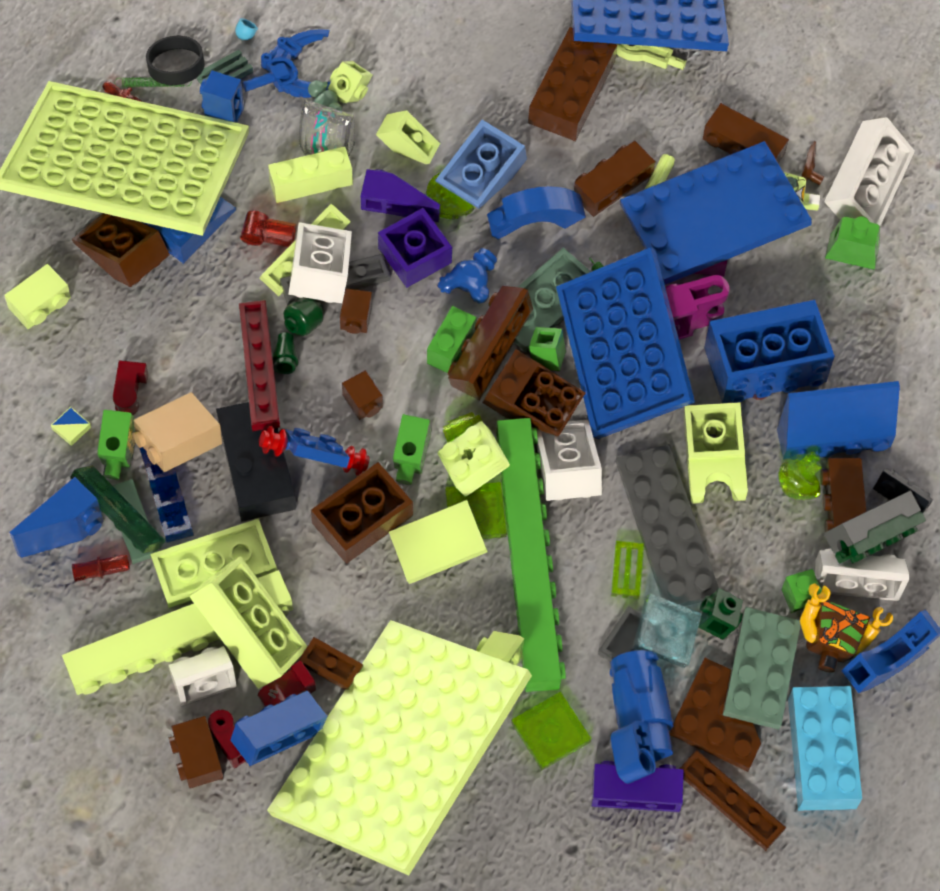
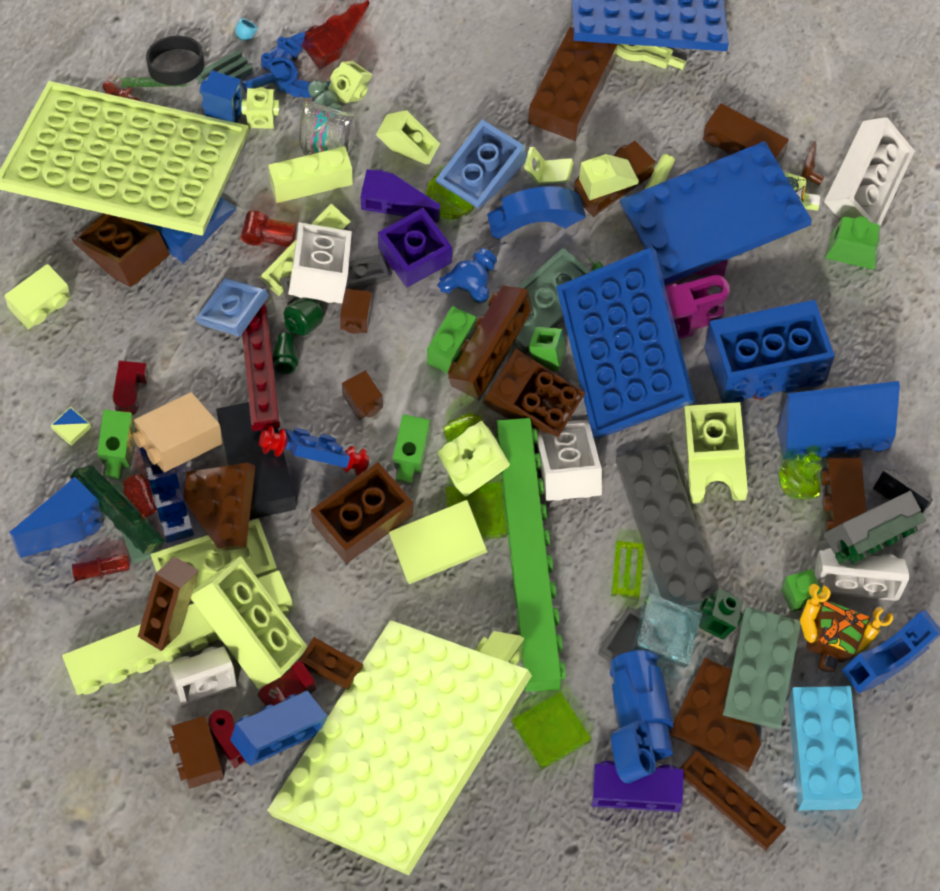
none -> clear red cone [122,474,157,518]
none -> reddish brown brick [138,556,199,651]
none -> reddish brown plate [183,463,255,551]
none -> medium blue tile [196,278,269,337]
none -> yellowish green brick [242,87,279,129]
none -> clear red slope [302,0,370,70]
none -> yellowish green bracket [524,147,574,185]
none -> yellowish green slope [579,154,639,200]

